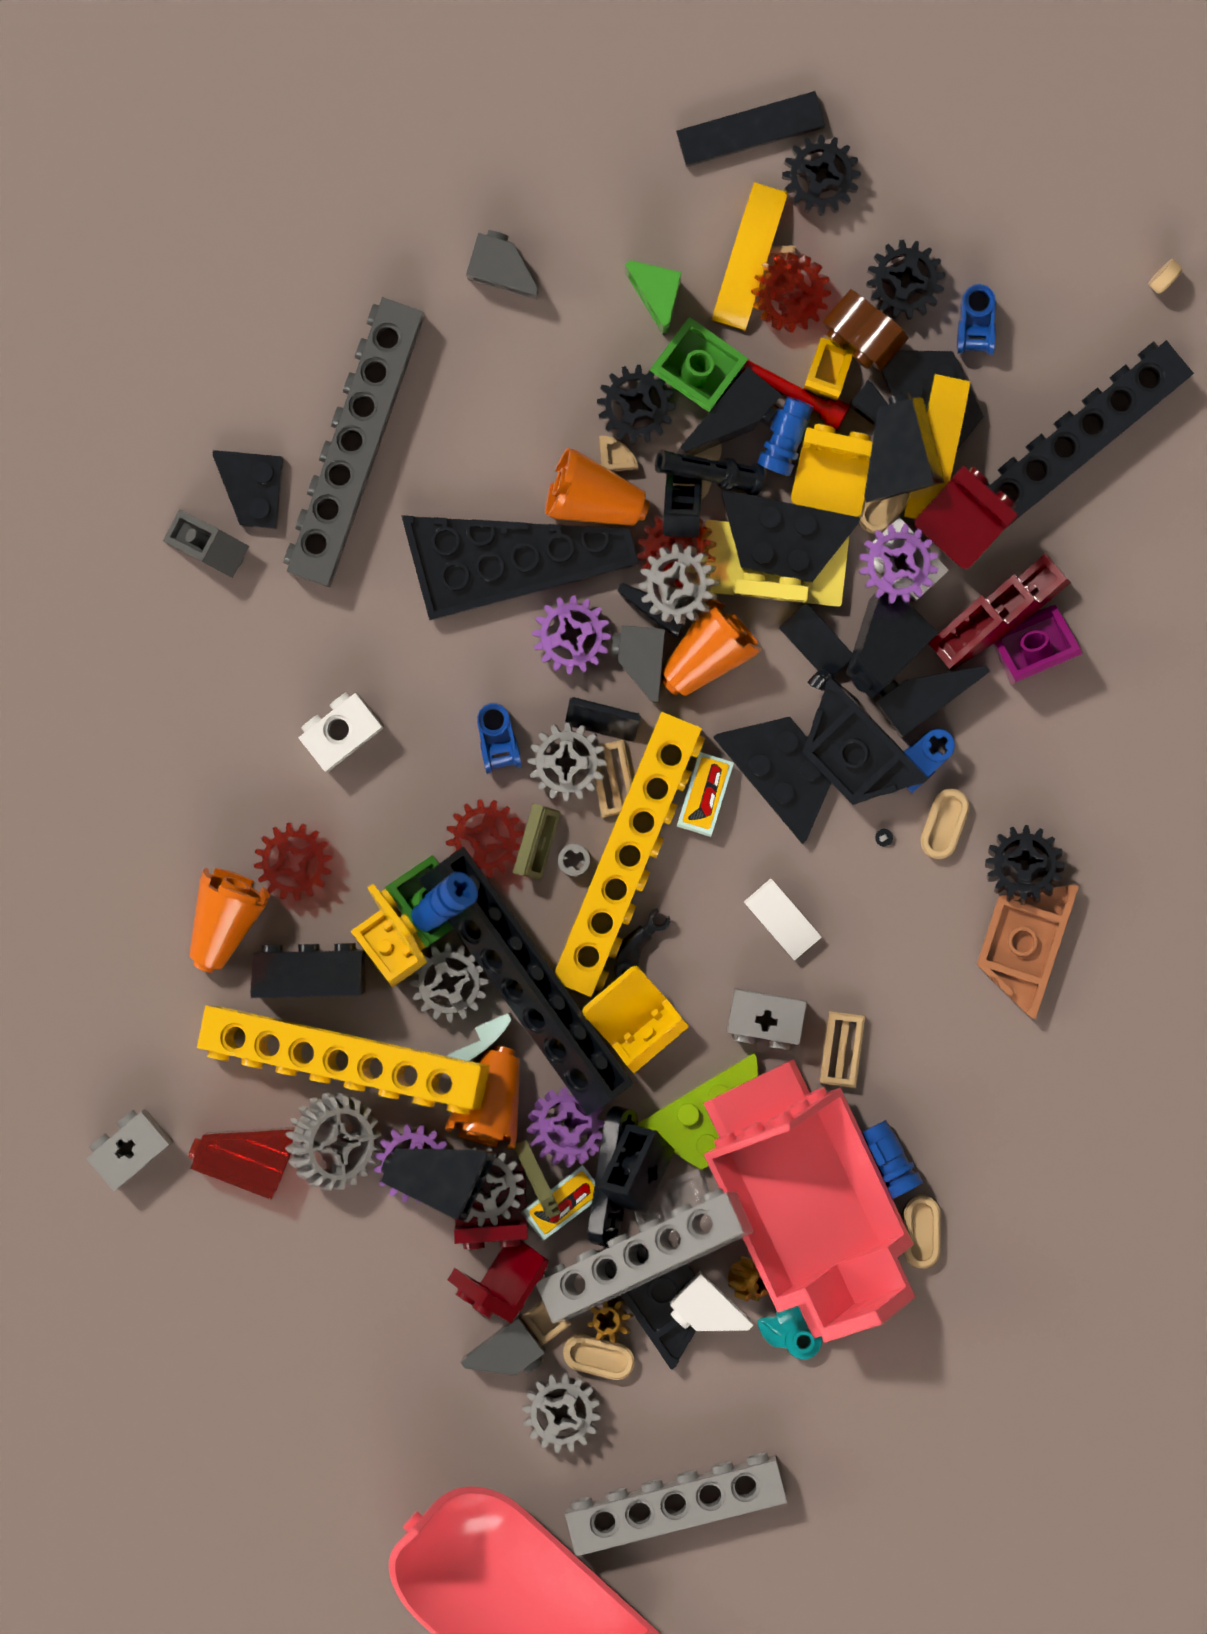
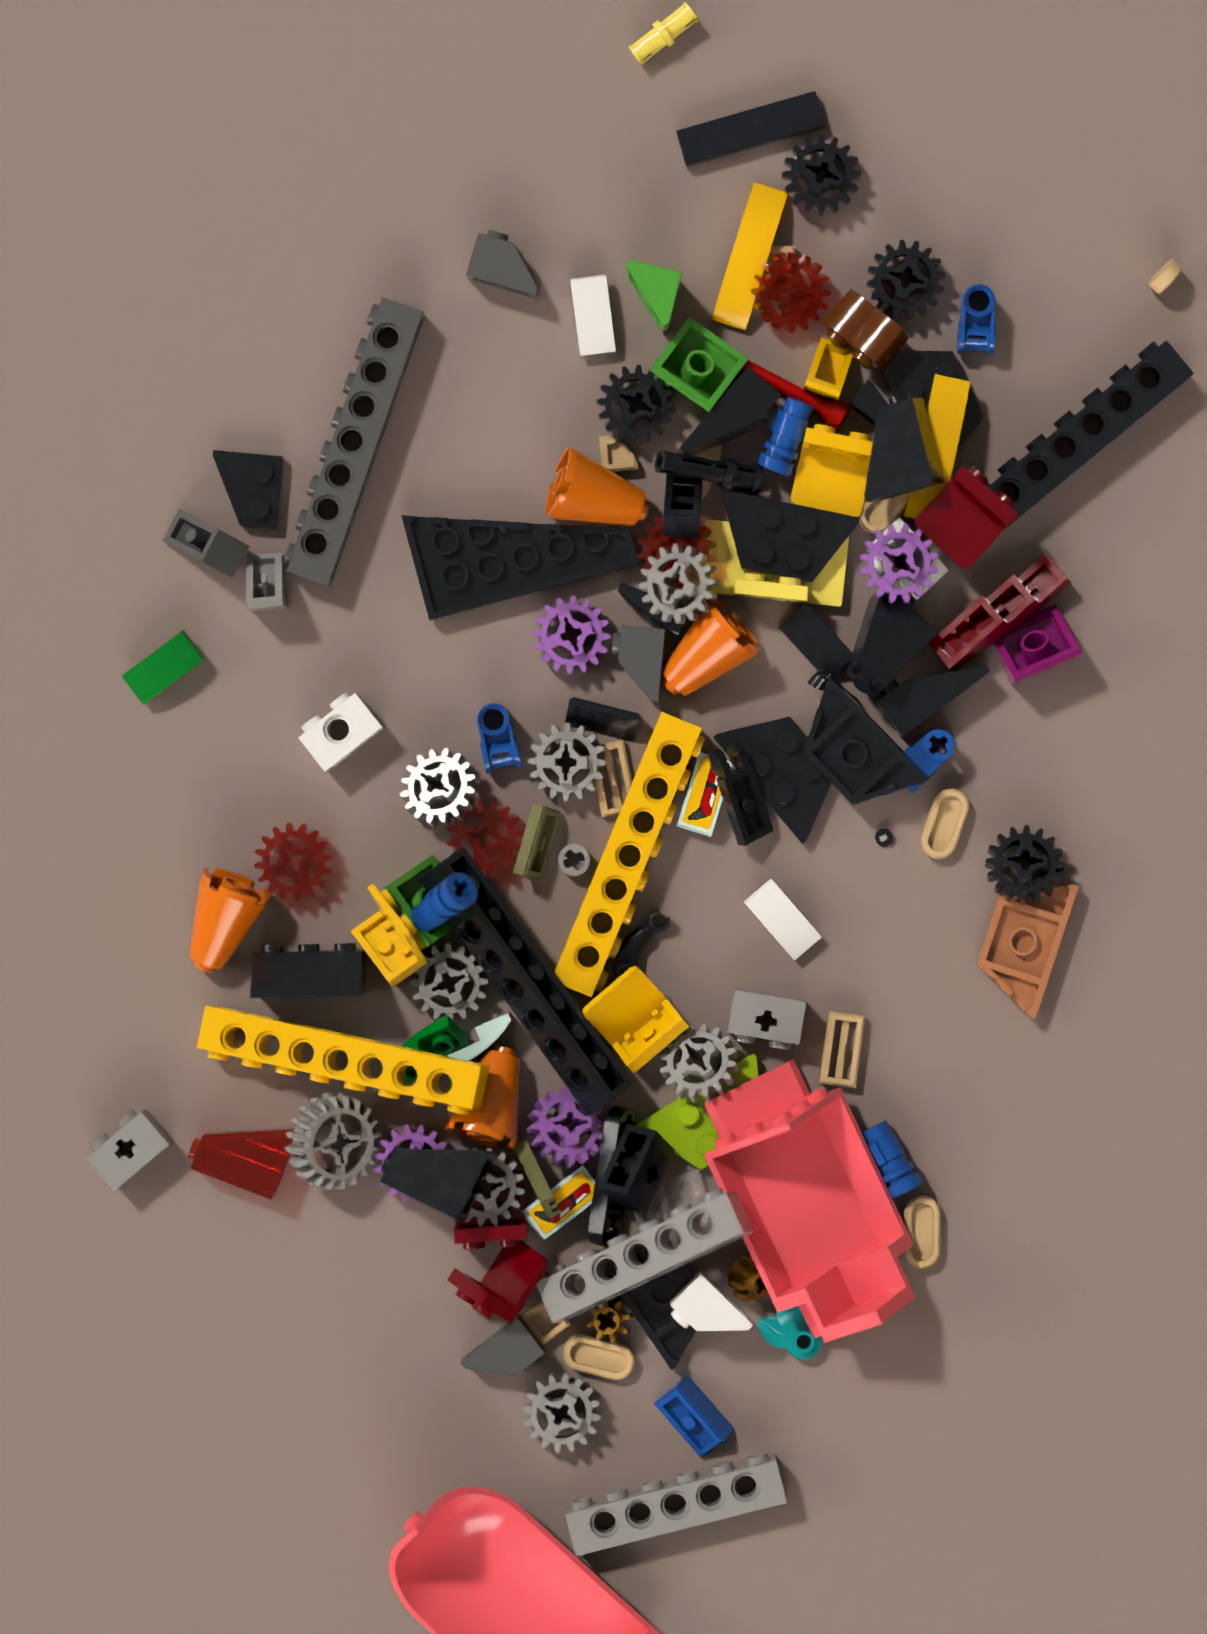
none -> green slope [121,630,205,705]
none -> light grey slope [246,552,288,612]
none -> gear [400,748,480,828]
none -> green slope [401,1015,468,1083]
none -> white slope [570,274,616,356]
none -> light yellow pin [628,2,699,65]
none -> blue slope [654,1375,734,1458]
none -> light grey gear [659,1023,739,1103]
none -> black hinge [708,739,774,846]

